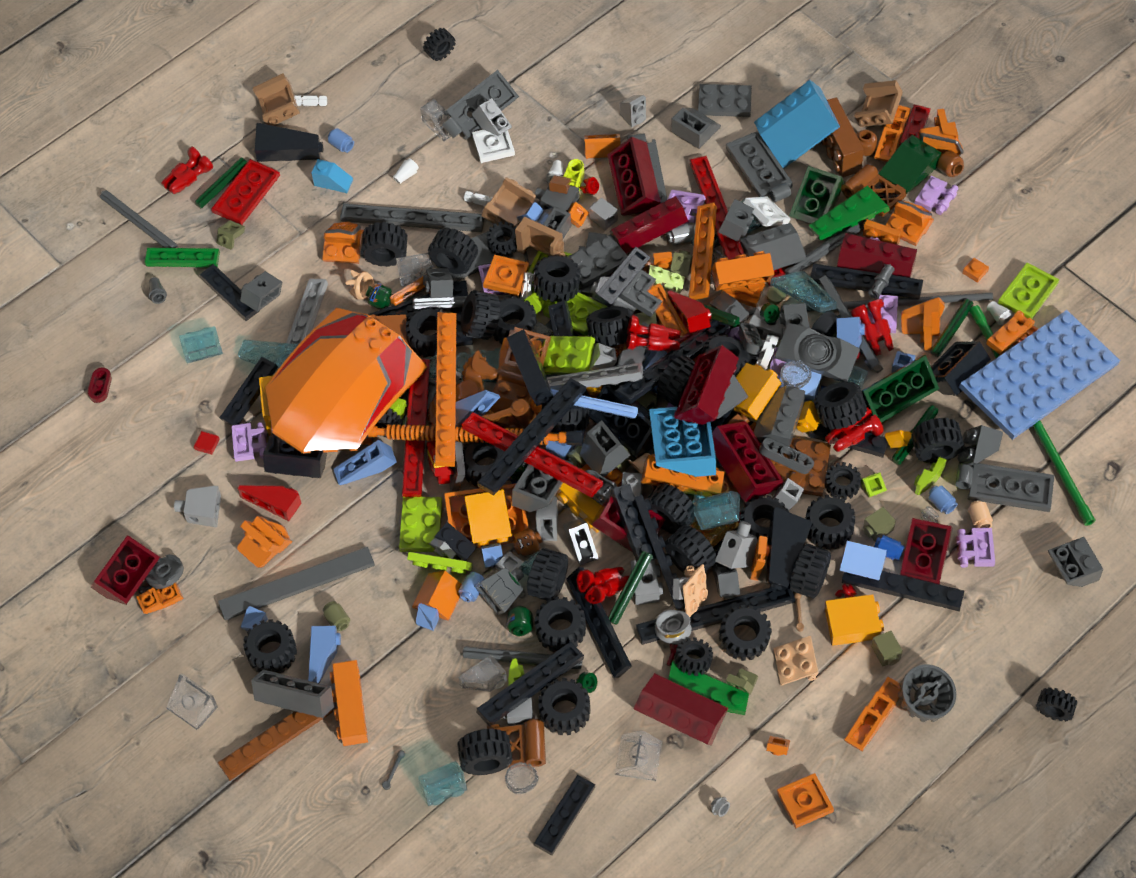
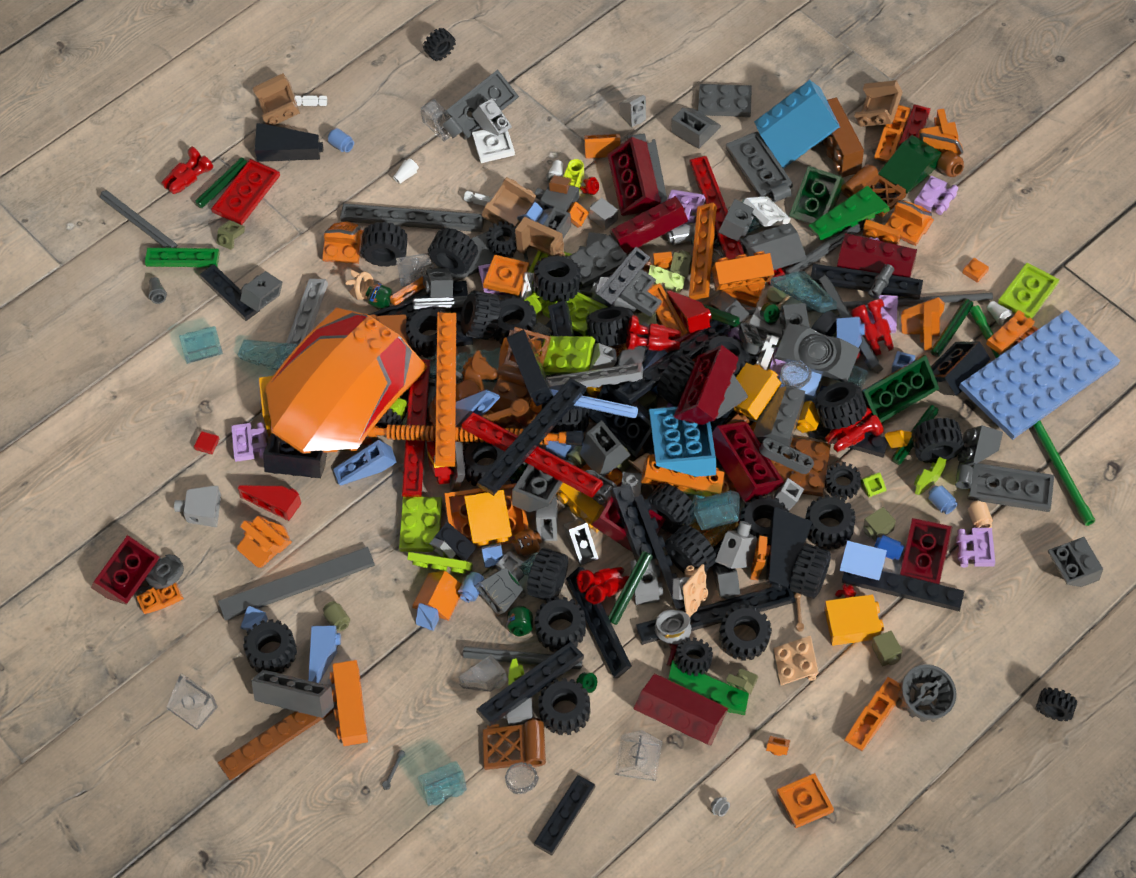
dark red plate [88,367,112,403] -> none
black plate [219,356,278,426] -> none
dark azure slope [311,159,353,193] -> none
black tyre [457,729,513,775] -> none
dark orange head [856,130,877,156] -> none
clear plate [921,506,939,523] -> none

